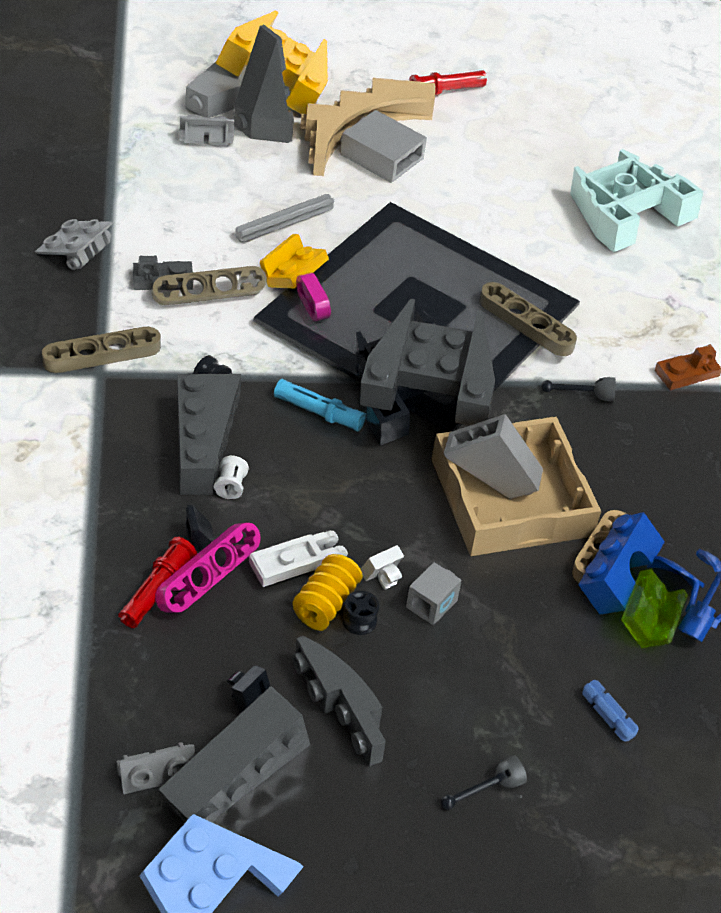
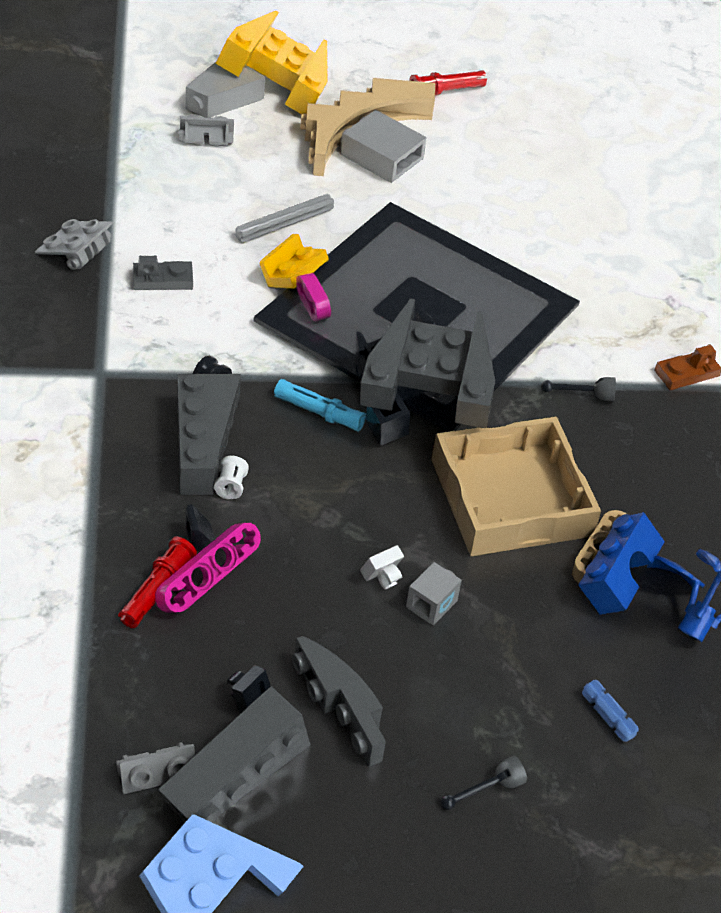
dark tan beam [42,326,161,373] -> none
dark tan beam [151,266,267,305] -> none
dark grey wedge [234,24,294,143] -> none
white hinge [249,530,348,587] -> none
yellow piece [293,554,363,631] -> none
black wheel [343,591,379,635] -> none
light grey slope [444,414,543,499] -> none
dark tan beam [479,282,577,356] -> none
light aqua wedge [570,149,704,252] -> none
clear neon green bracket [621,569,688,648] -> none

